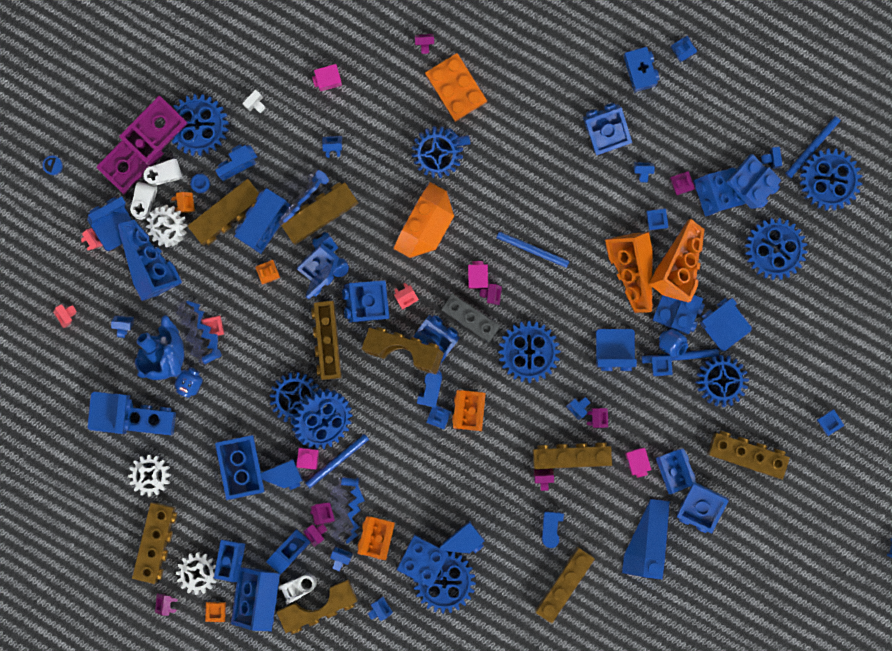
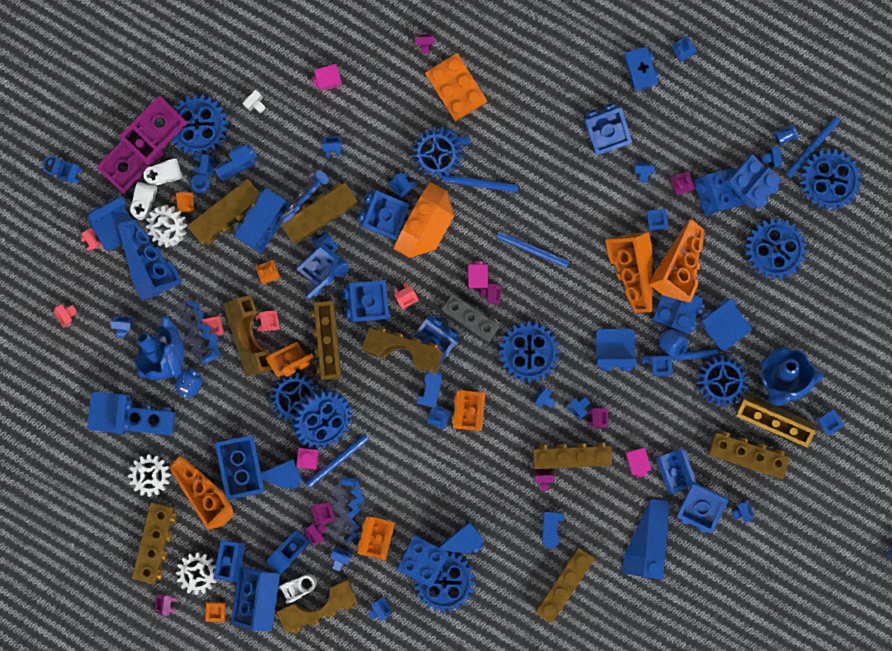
none -> blue tile [56,161,82,184]
none -> orange wedge [169,456,234,530]
none -> blue tile [193,154,215,177]
none -> pearl gold arch [223,295,272,377]
none -> coral tile [256,311,280,332]
none -> orange bracket [266,342,314,378]
none -> blue plate [357,190,410,240]
none -> blue tile [389,173,415,199]
none -> blue bar [442,174,519,192]
none -> blue tile [531,386,556,408]
none -> blue tile [731,499,755,523]
none -> pearl gold brick [736,393,816,448]
none -> blue piece [761,347,823,406]
none -> blue bush [774,124,799,147]

